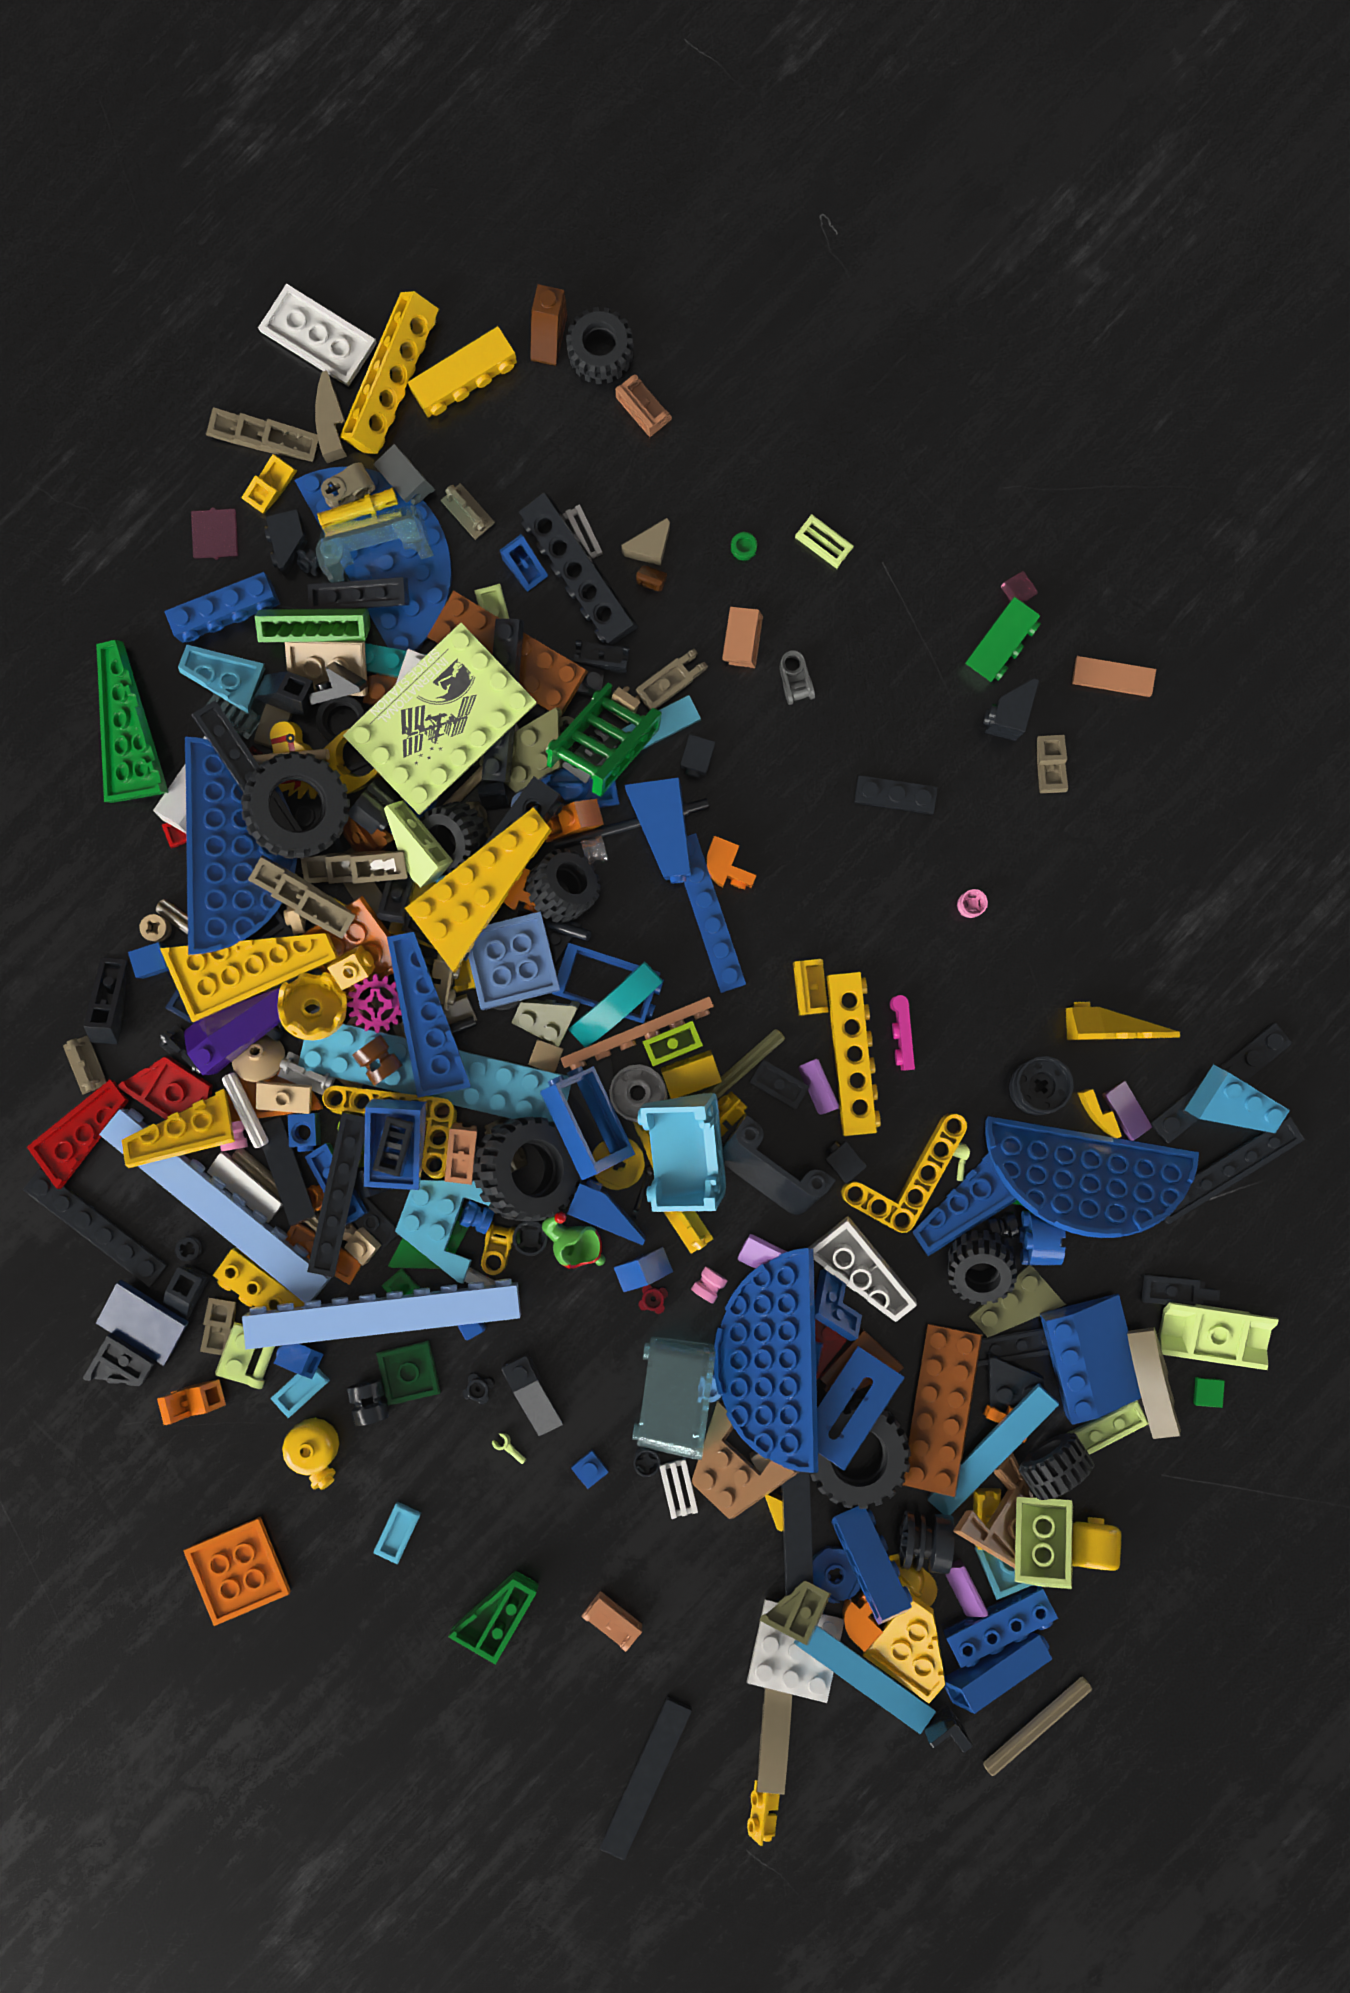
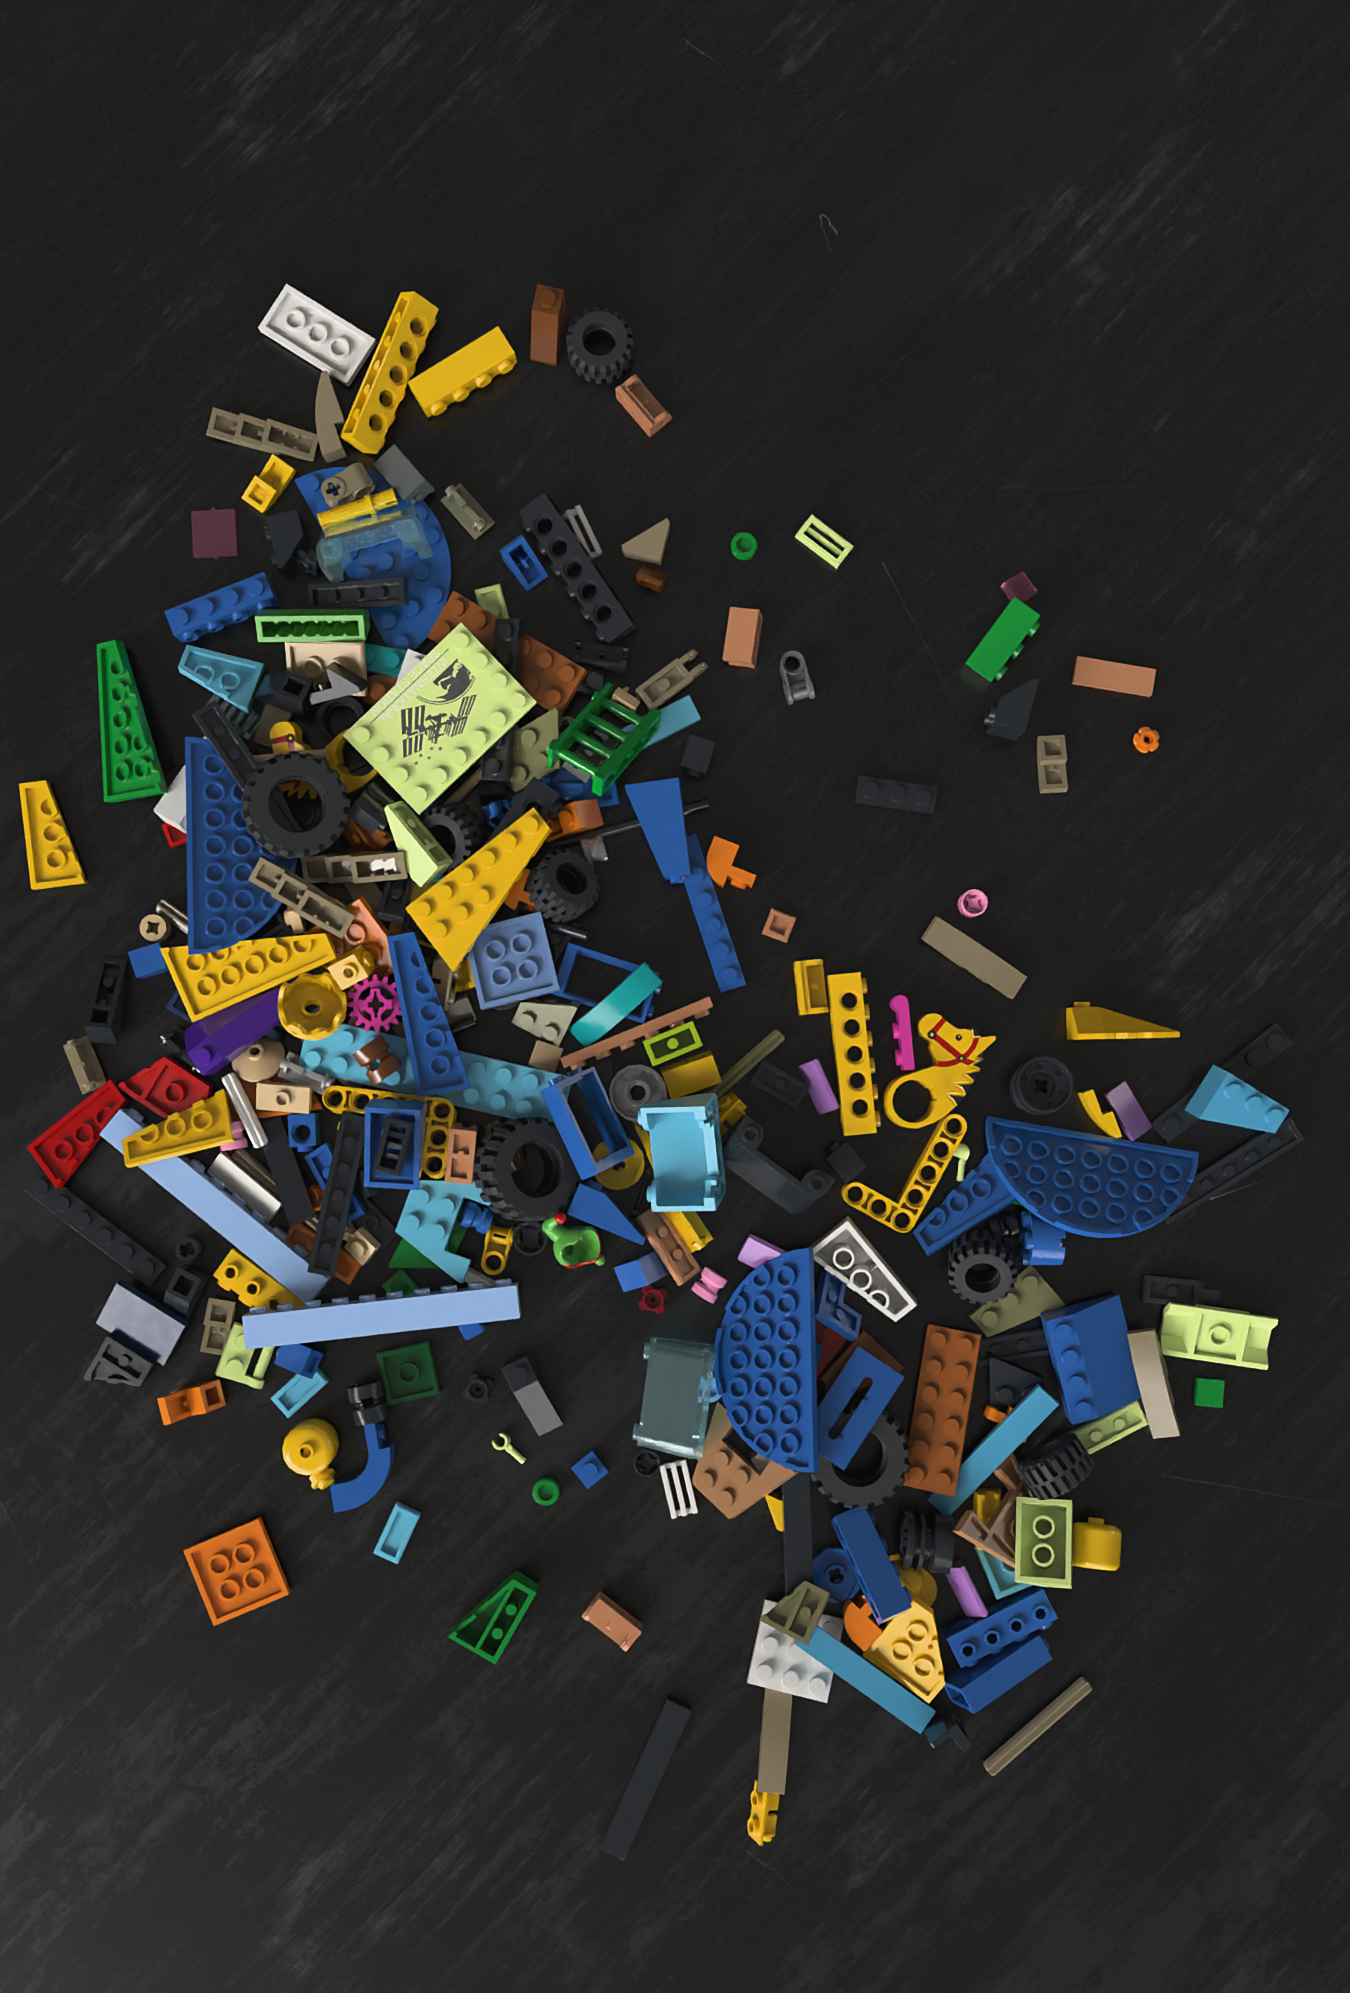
none -> yellow wing [19,780,87,890]
none -> blue arch [330,1422,394,1513]
none -> blue piece [482,799,512,830]
none -> green tile [533,1477,560,1506]
none -> nougat tile [634,1206,702,1286]
none -> nougat tile [762,908,796,943]
none -> yellow animal [882,1013,996,1128]
none -> dark tan slope [921,916,1027,999]
none -> orange plate [1133,727,1159,753]

